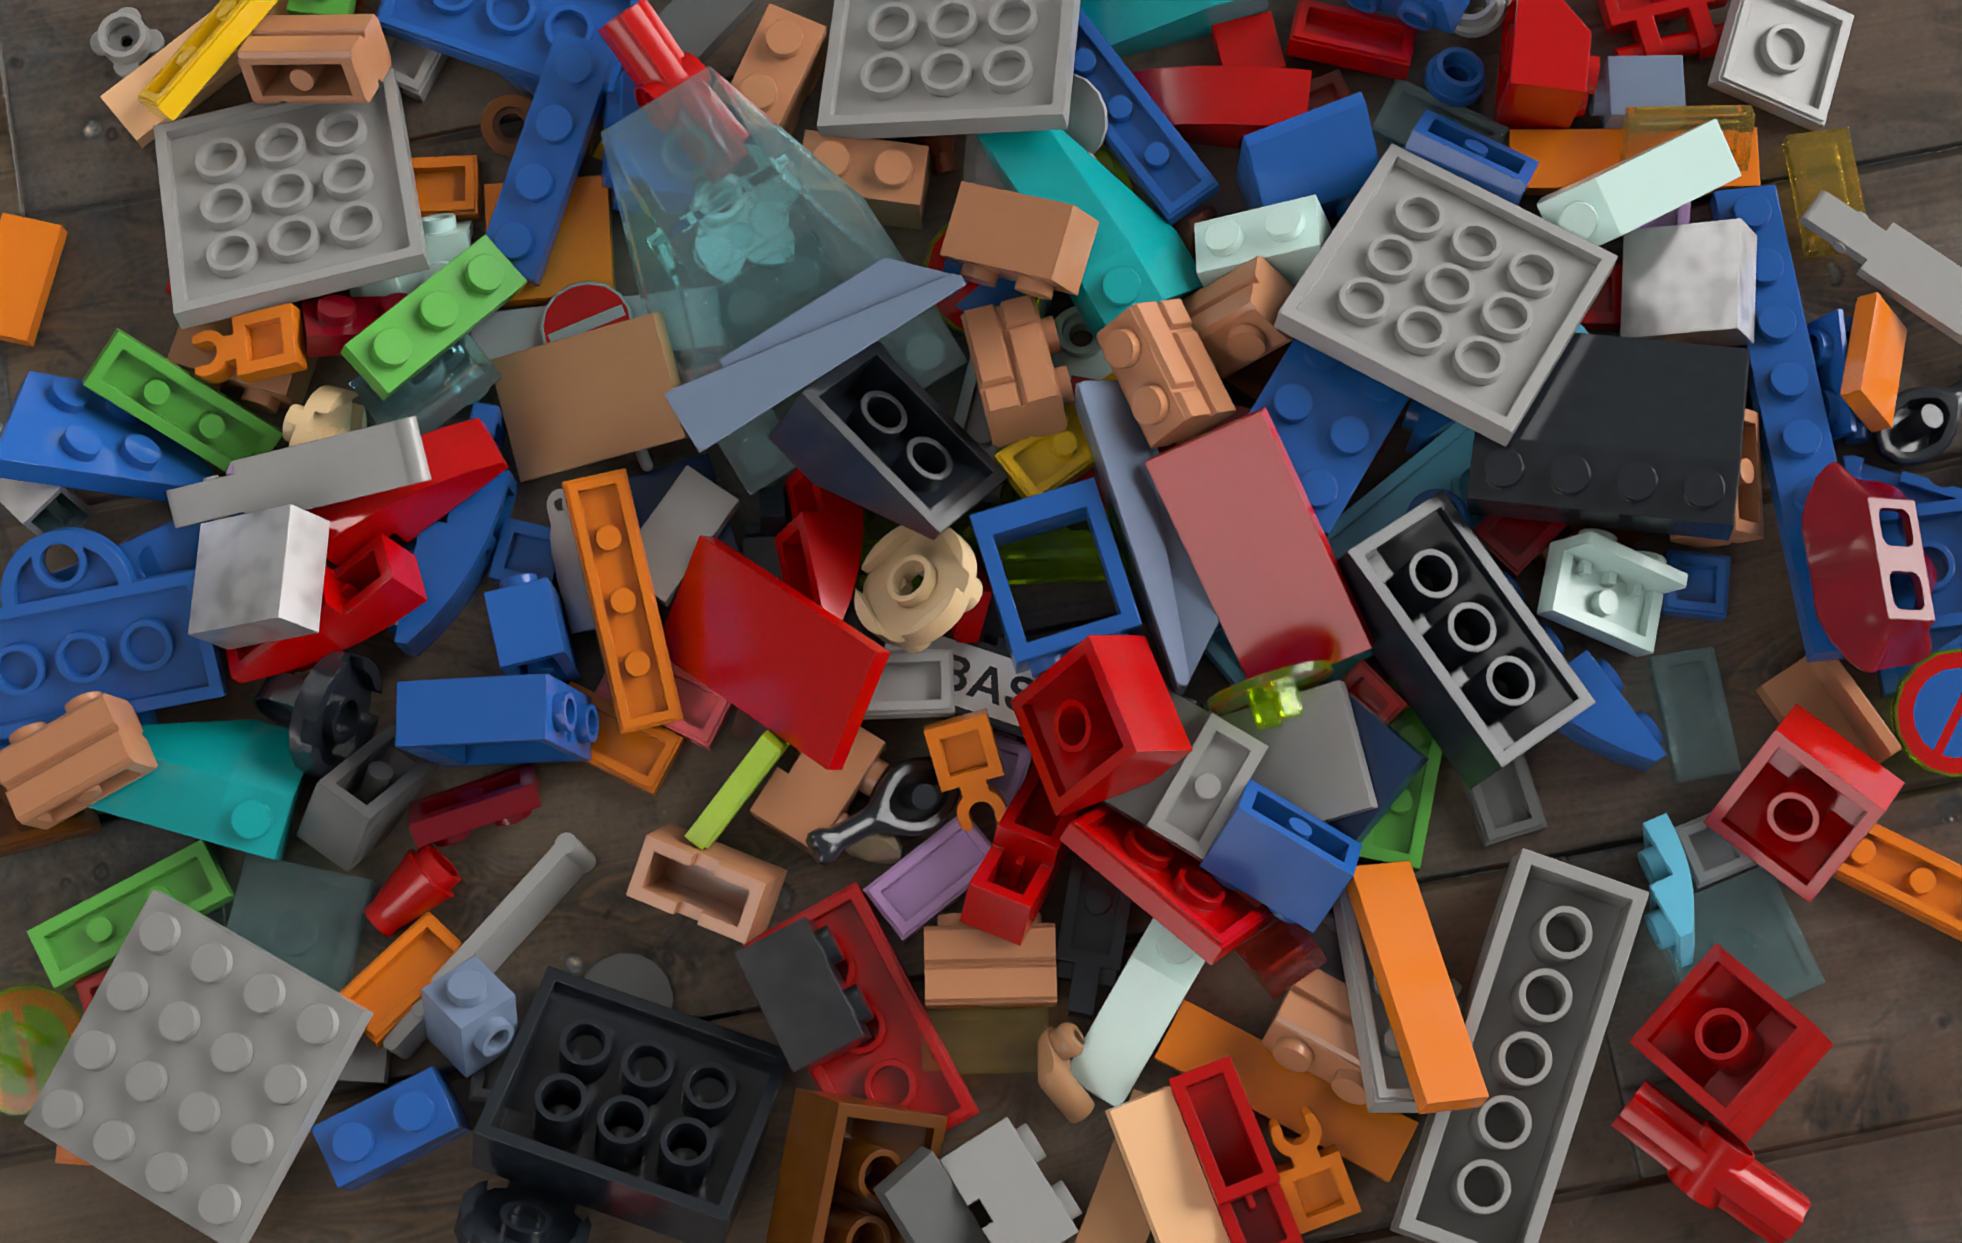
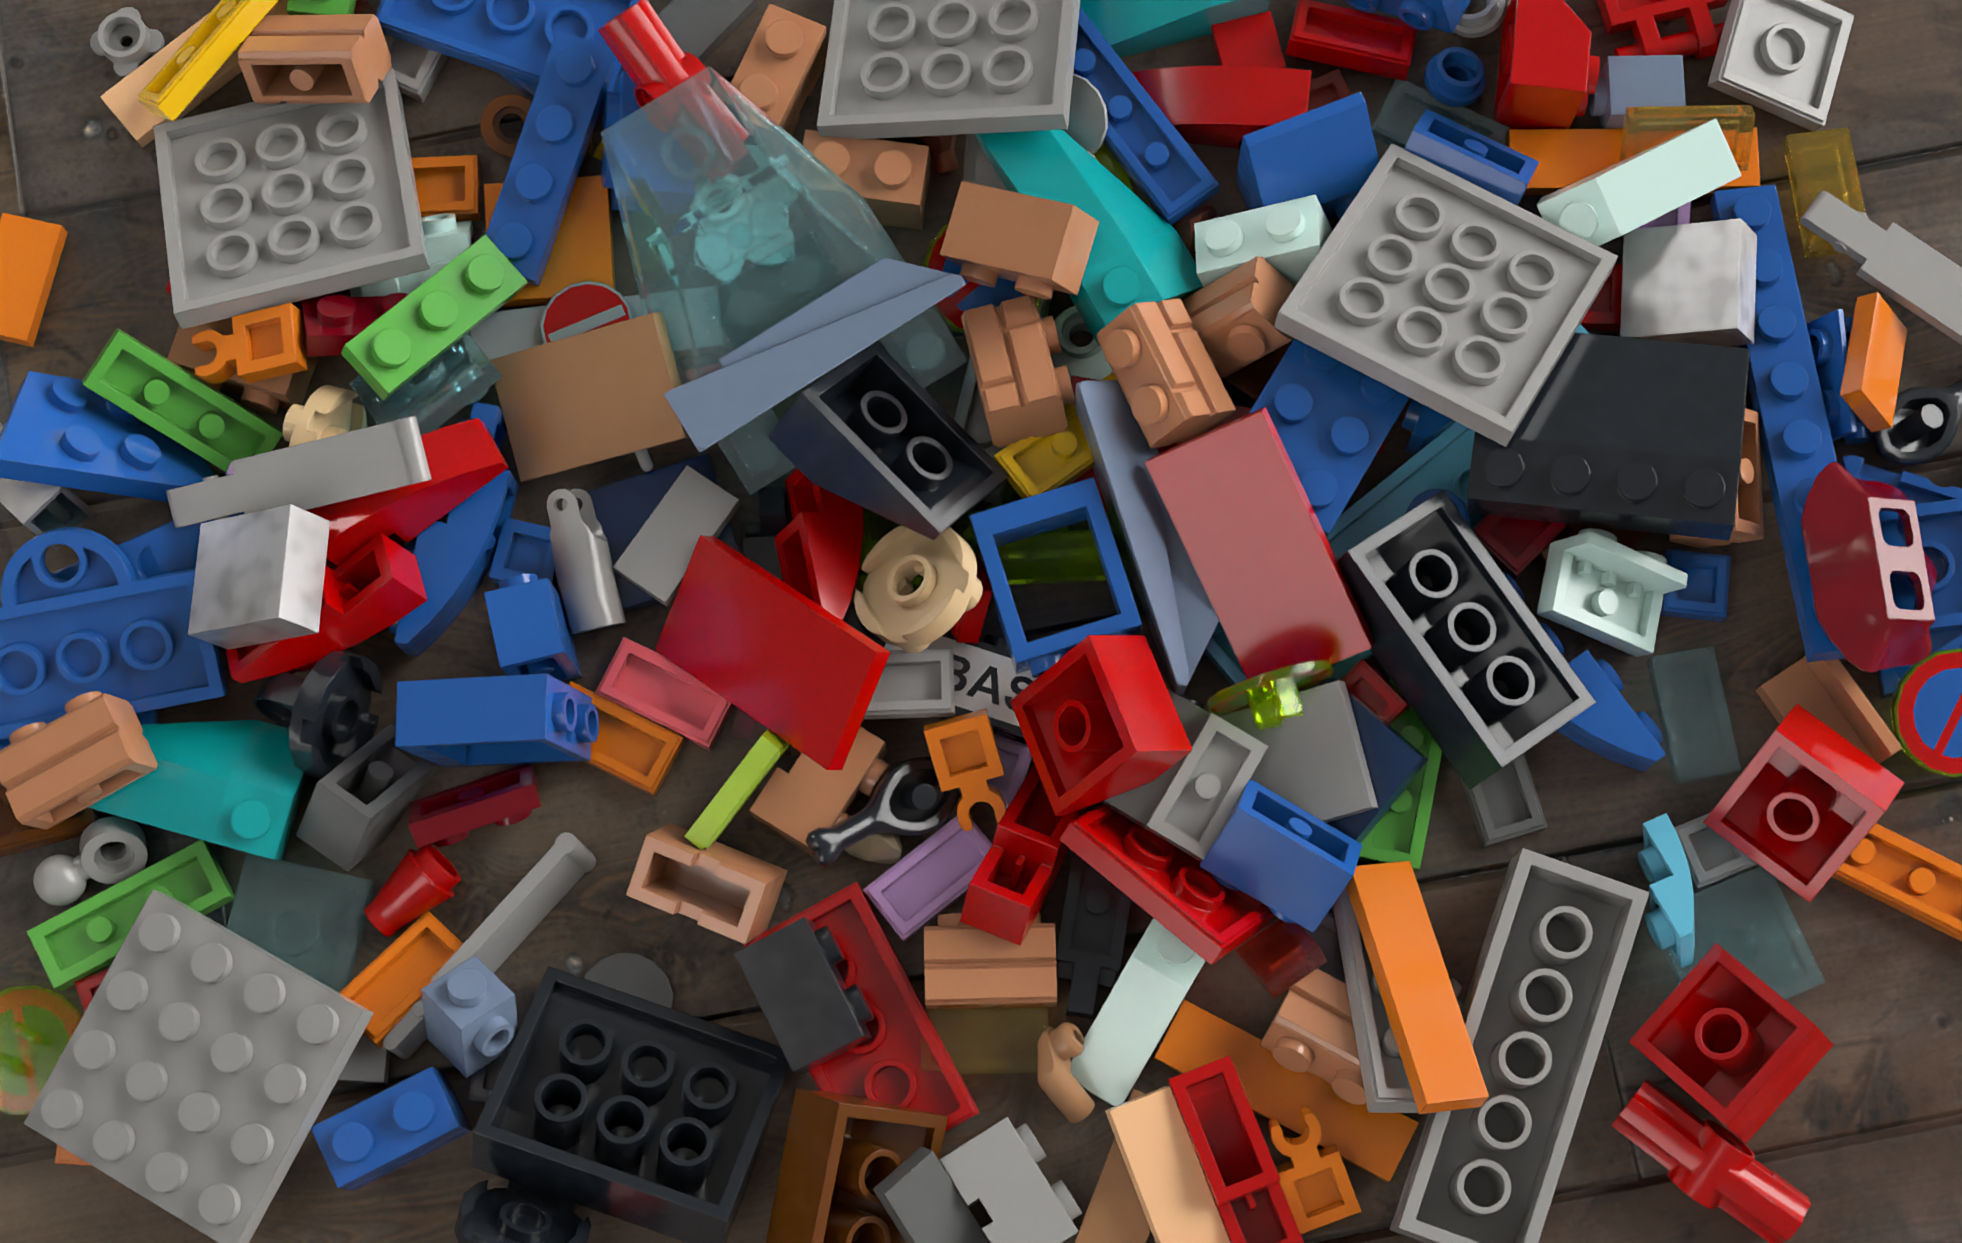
orange tile [562,468,684,734] -> none
none -> light grey plate [33,816,148,906]

